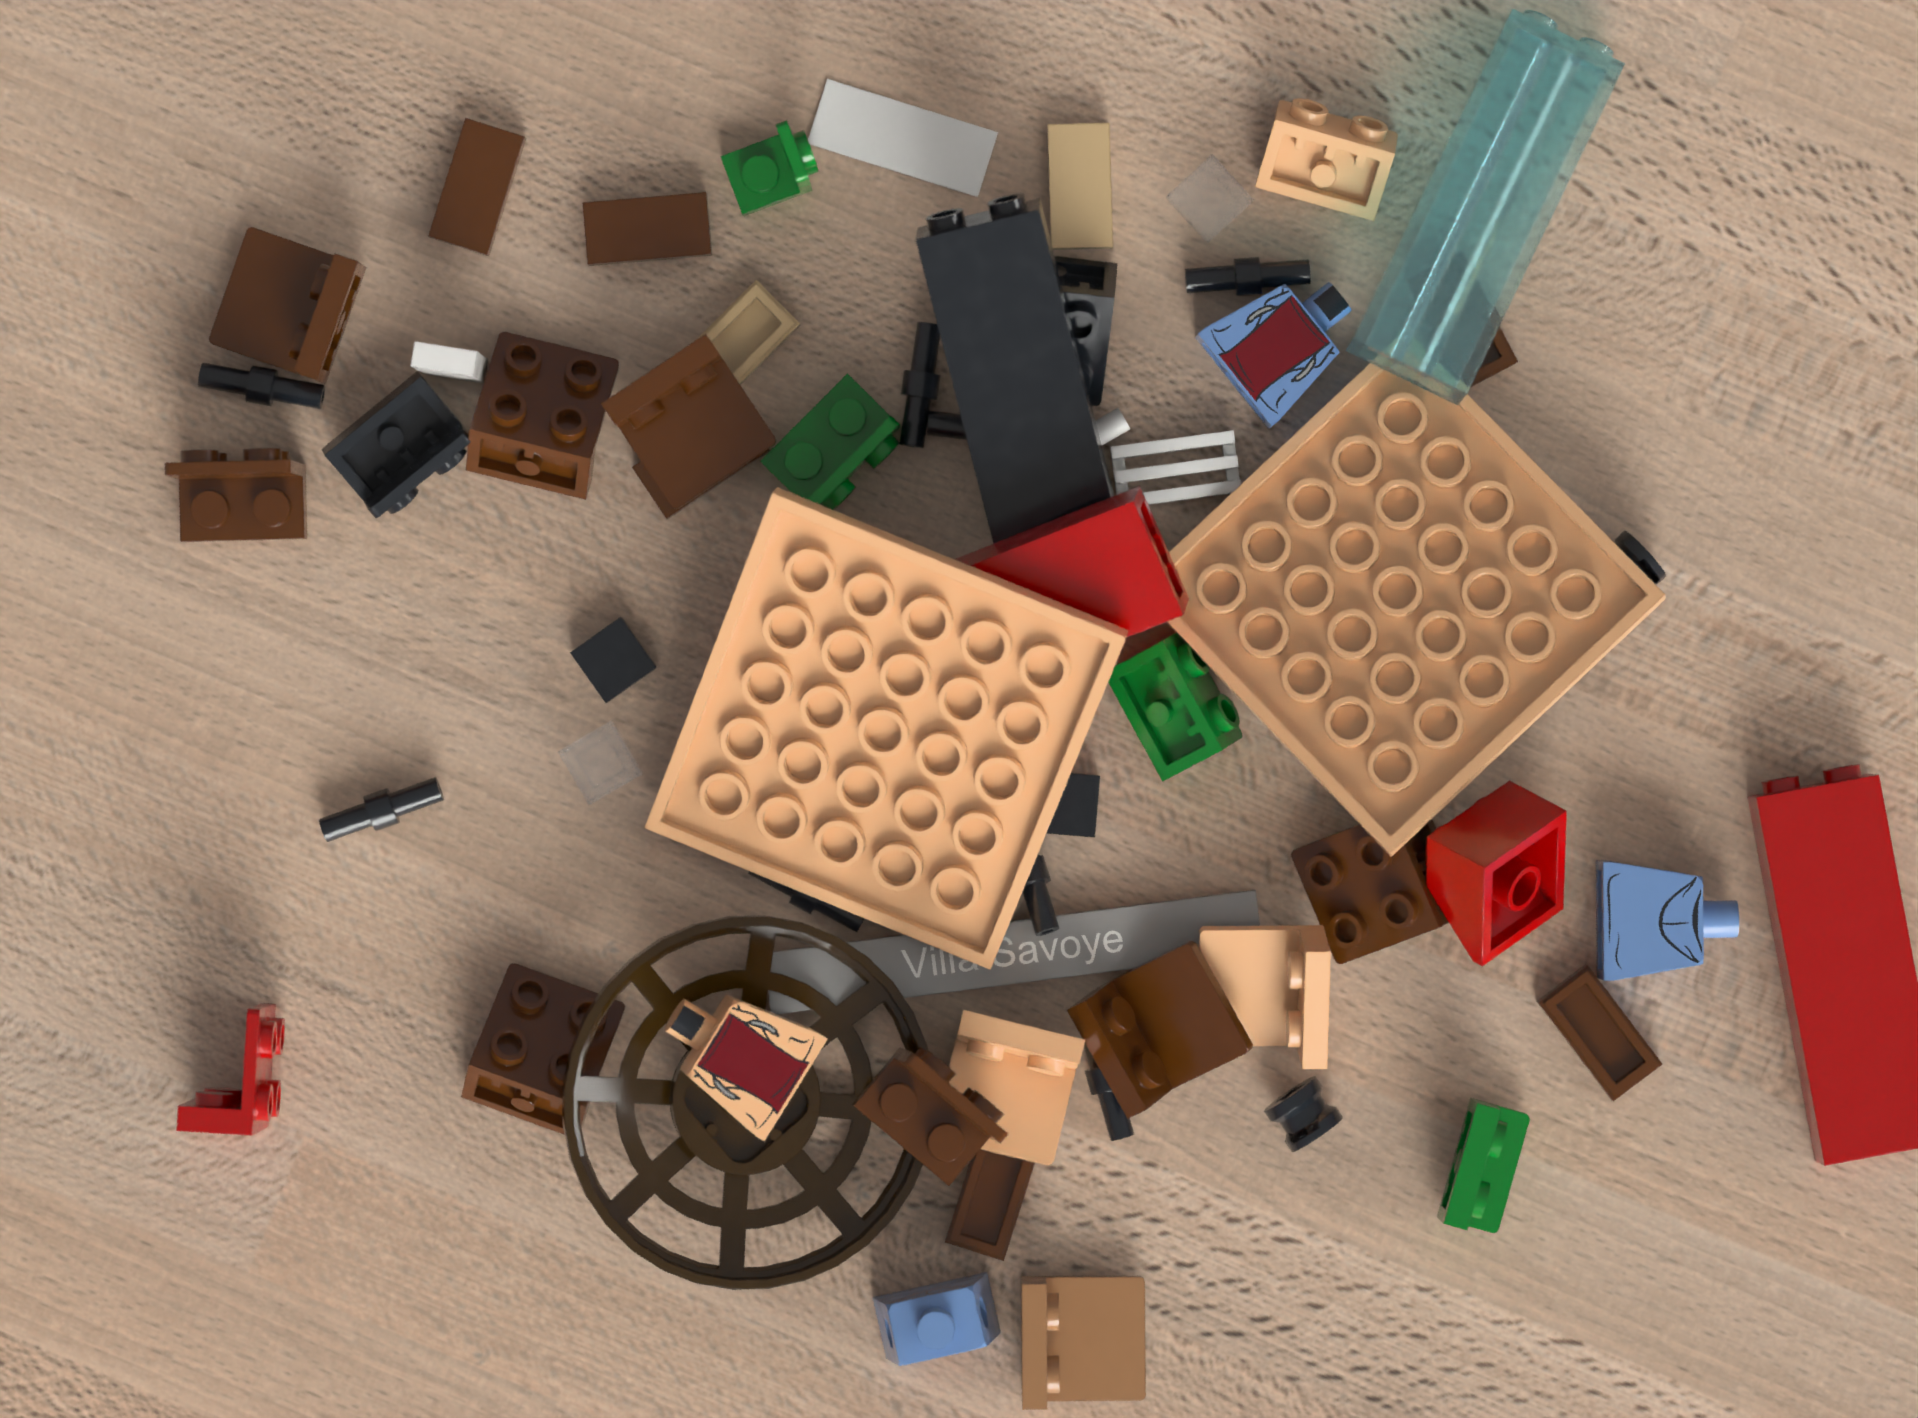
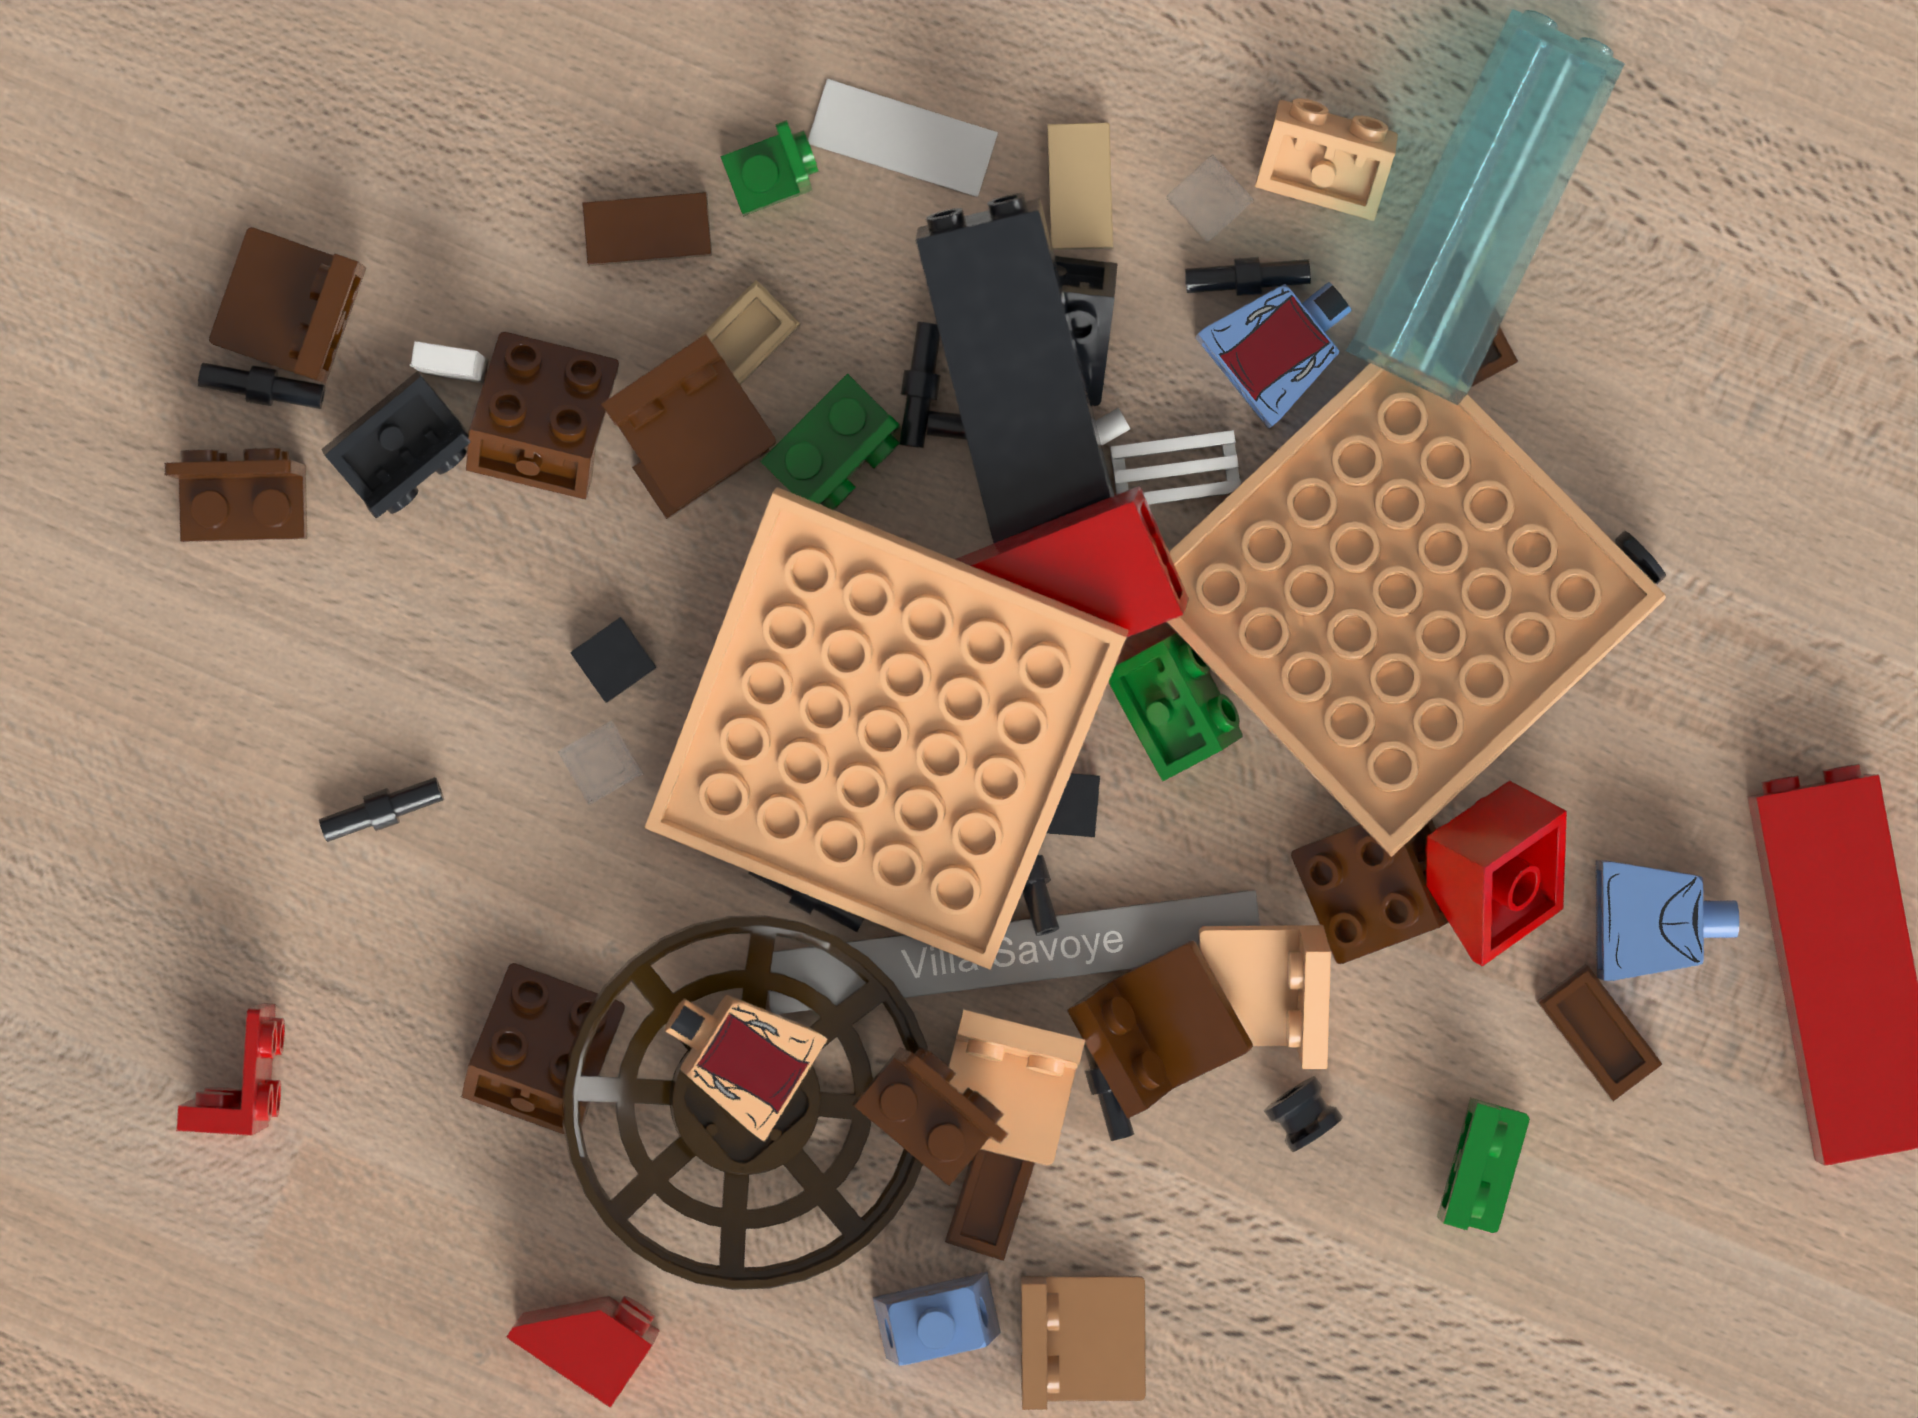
reddish brown tile [428,118,526,256] -> none
none -> red slope [506,1296,660,1408]

